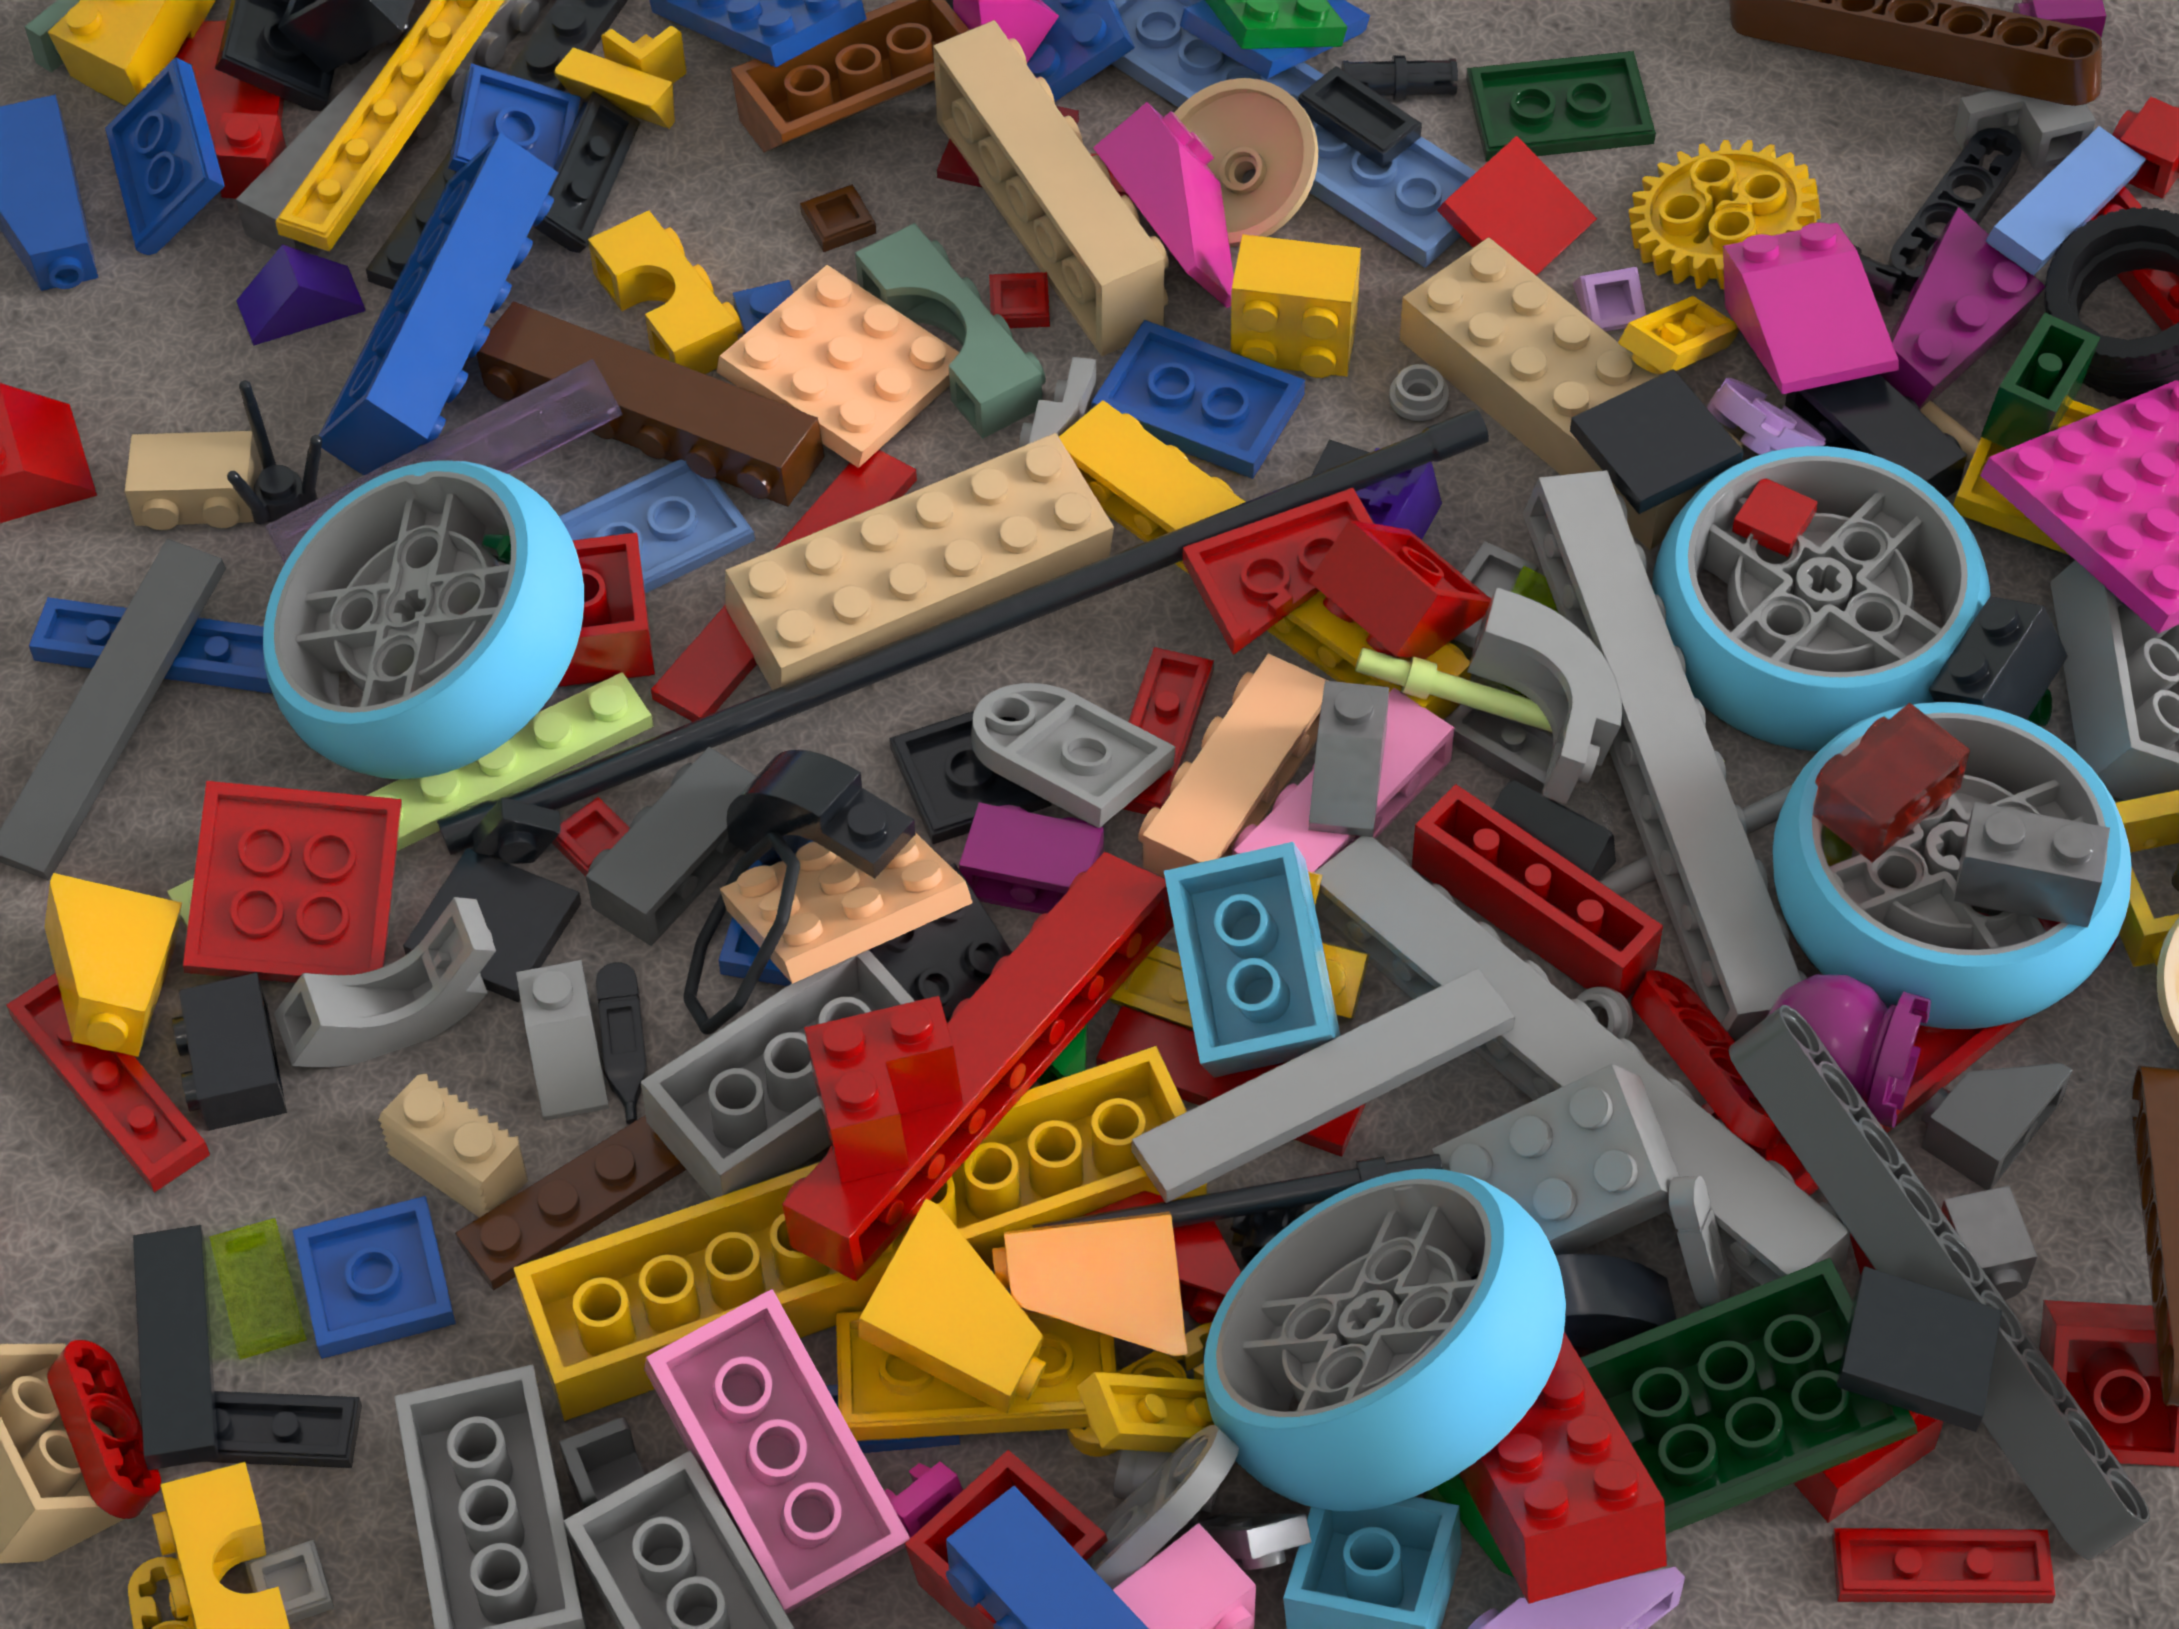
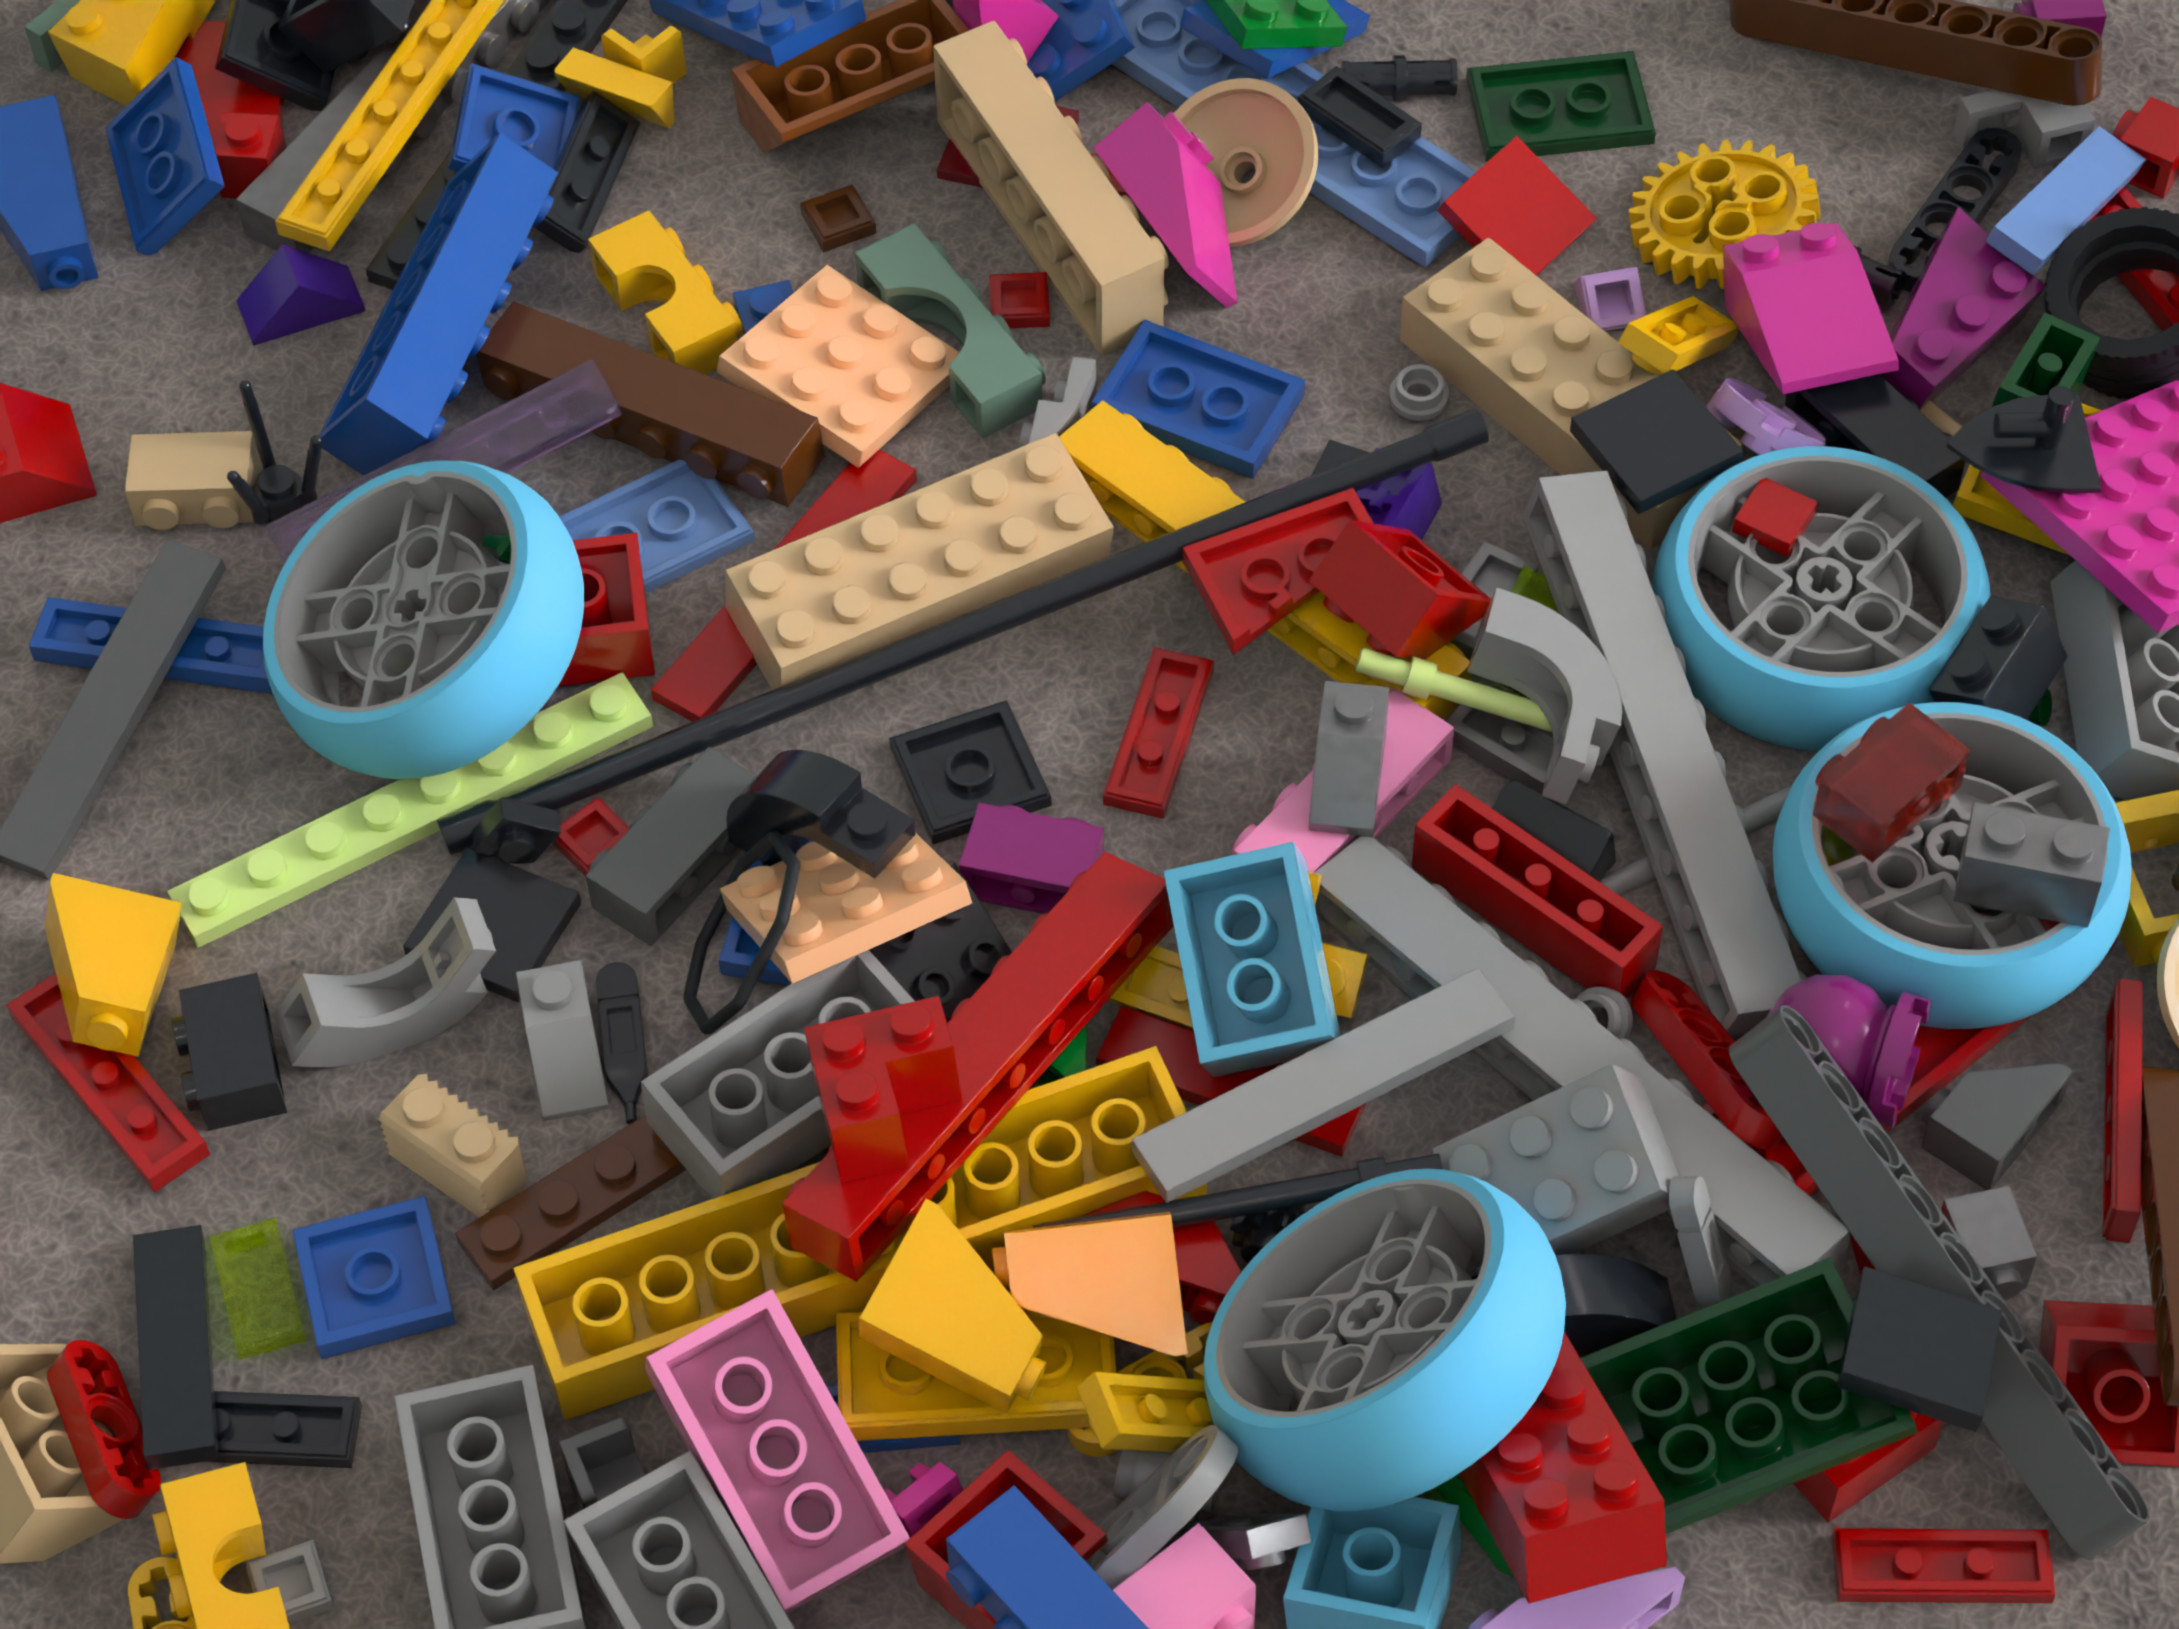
red plate [183,781,402,983] -> none
light grey tile [971,683,1176,828] -> none
light nougat brick [1138,653,1328,878] -> none
yellow brick [1231,234,1361,378] -> none
none -> black shield [1946,386,2102,493]
none -> red tile [2102,979,2143,1243]

